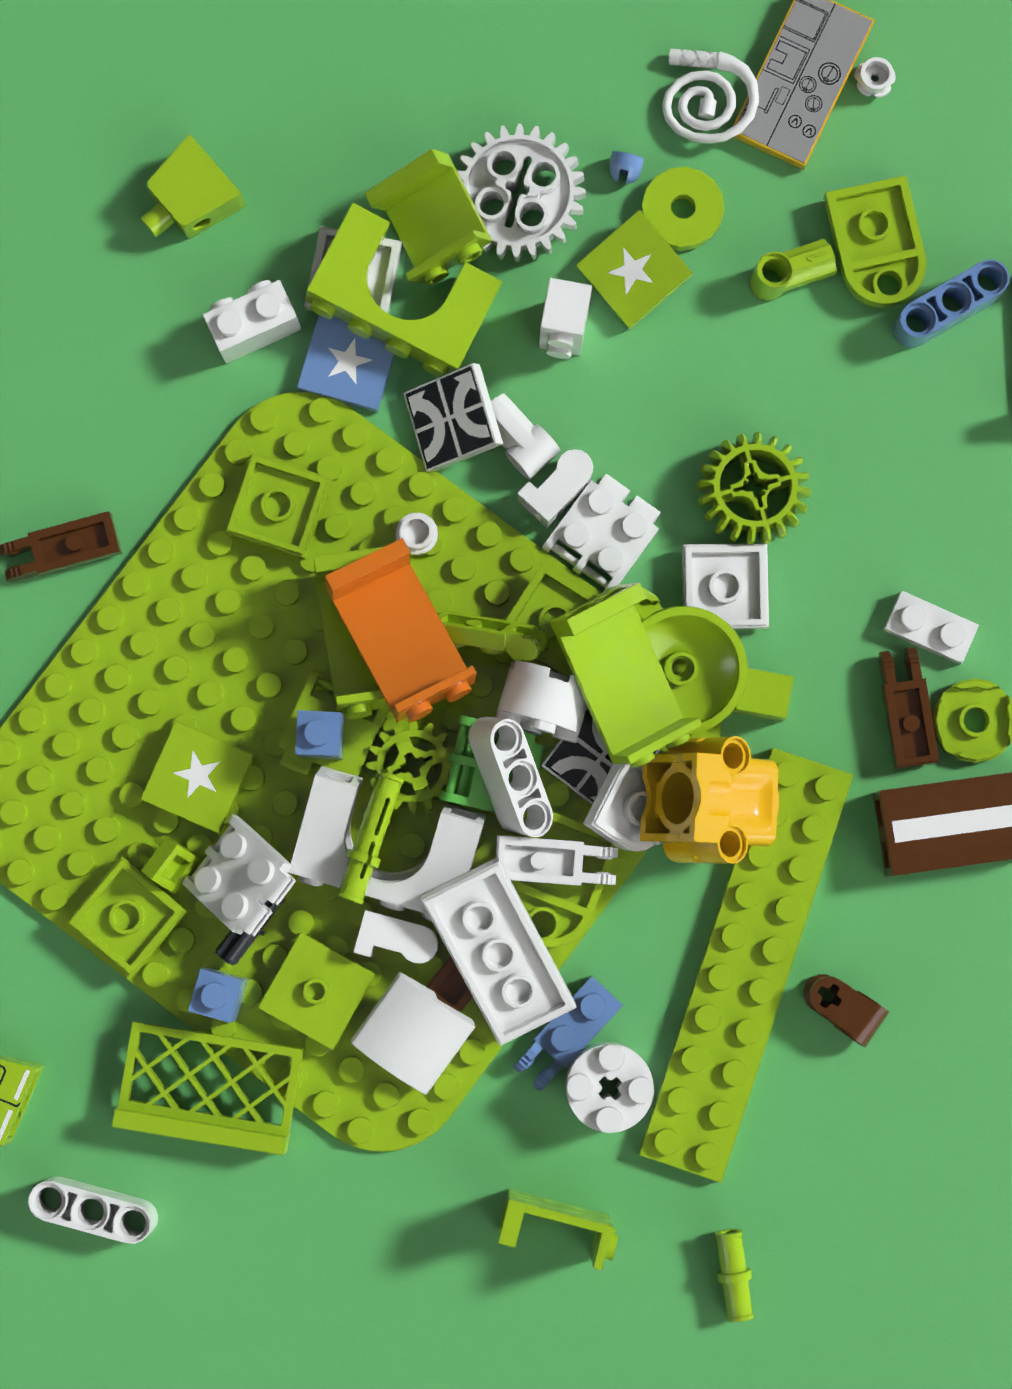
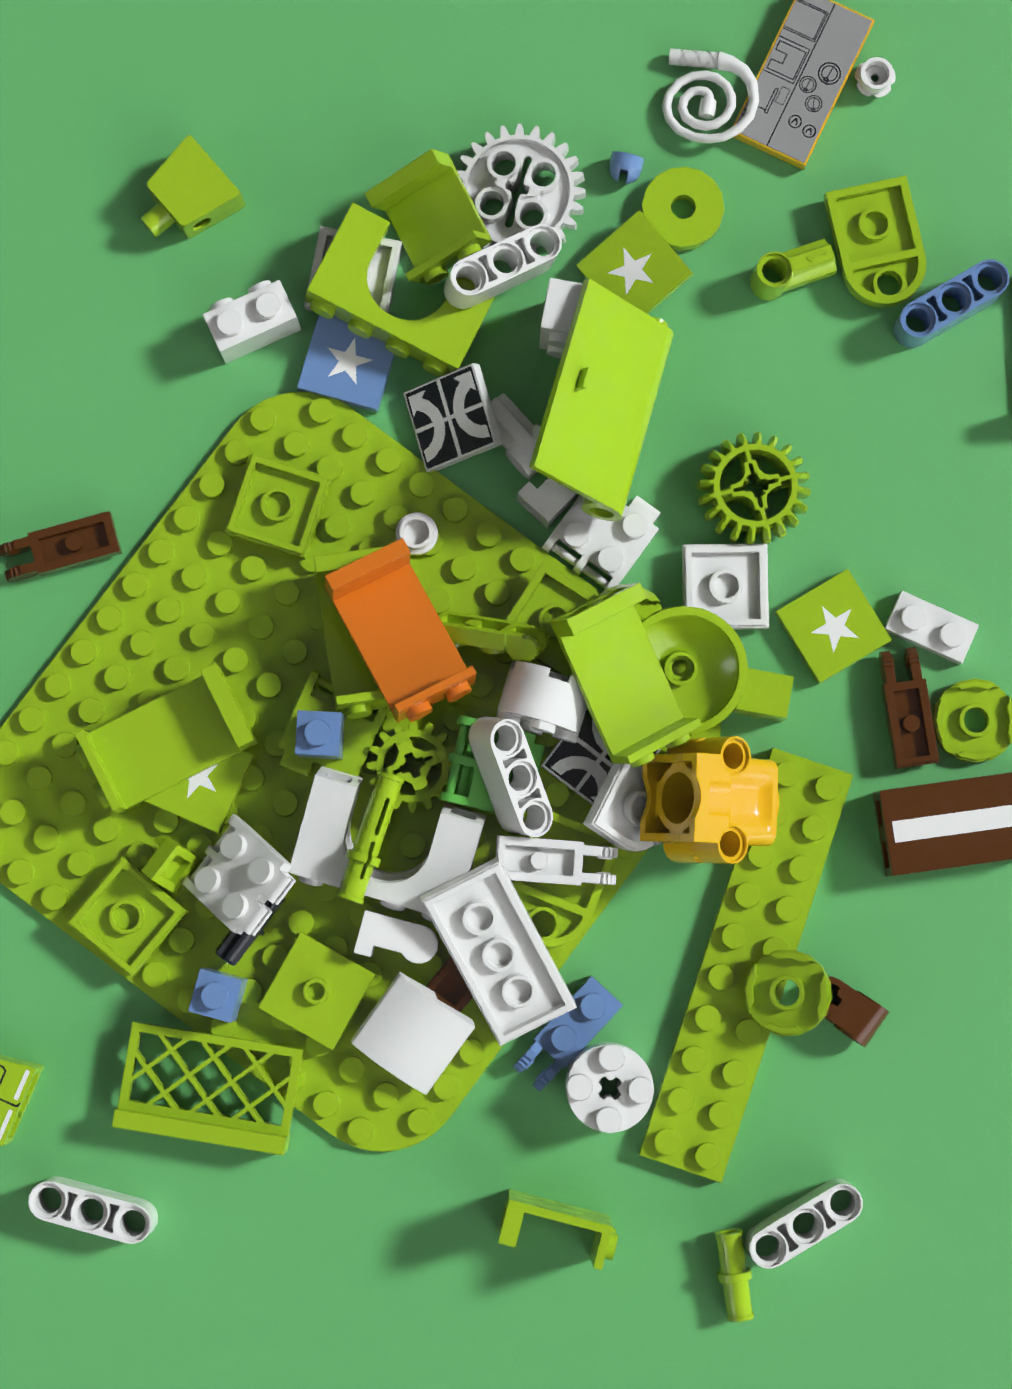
none -> lime panel [74,663,258,813]
none -> white beam [444,224,562,309]
none -> lime door [529,278,674,521]
none -> lime tile [744,949,832,1036]
none -> white beam [745,1179,863,1269]
none -> lime tile [775,569,892,684]

